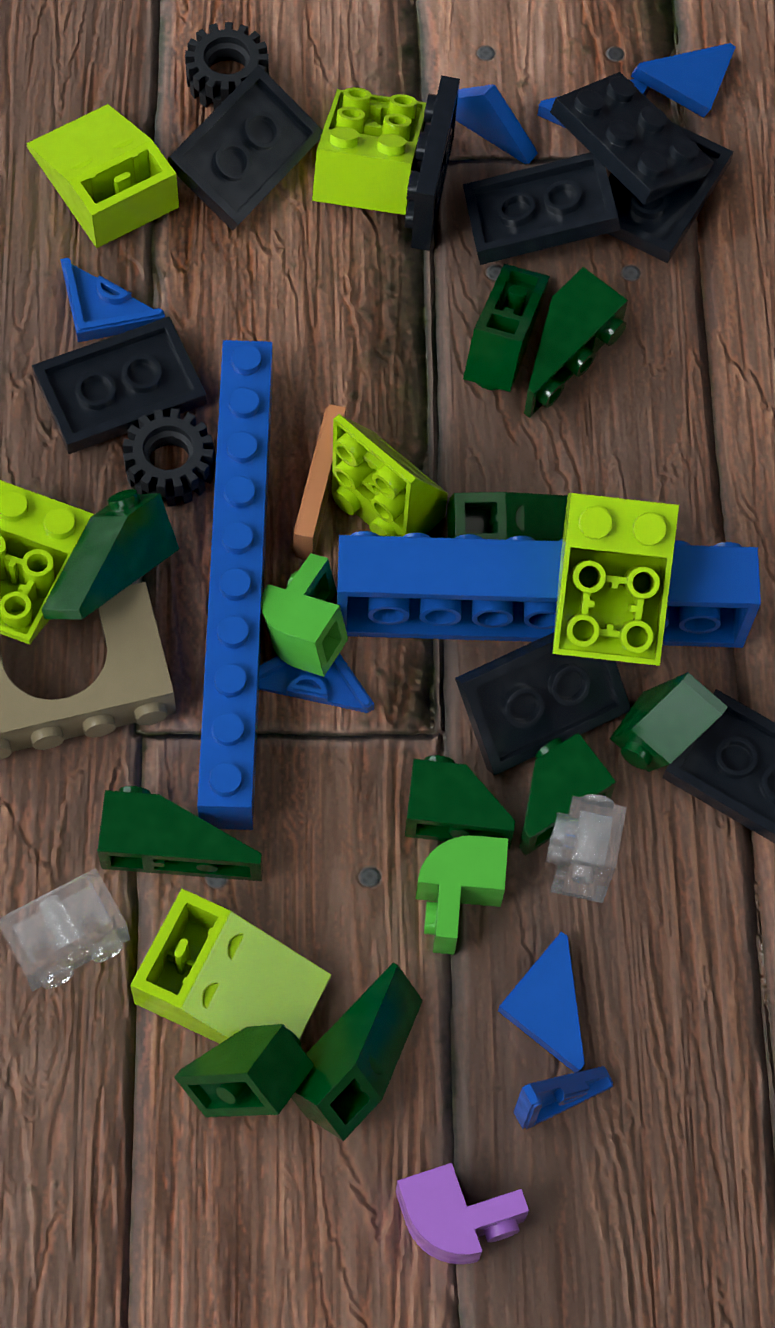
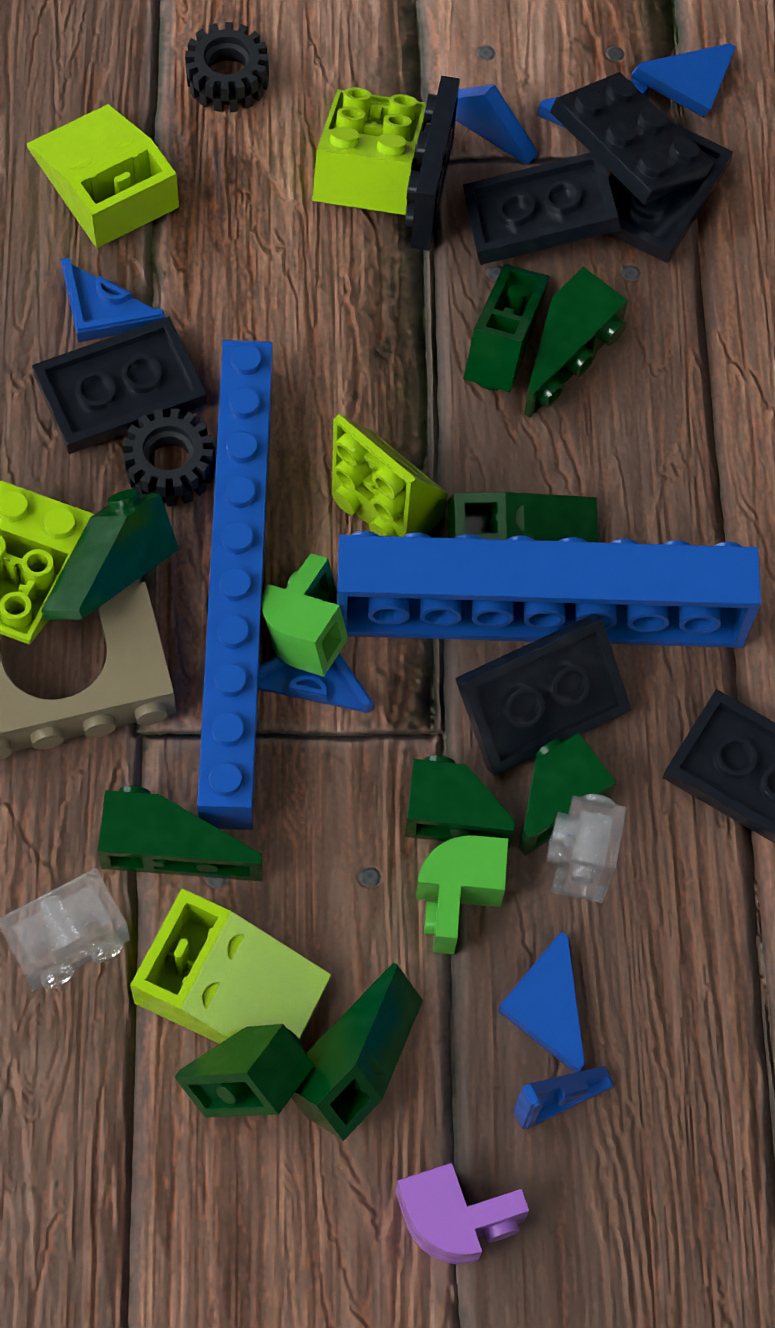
black plate [167,65,323,231] -> none
nougat tile [293,404,346,559] -> none
lime slope [552,493,679,666] -> none
dark green slope [609,672,728,772] -> none

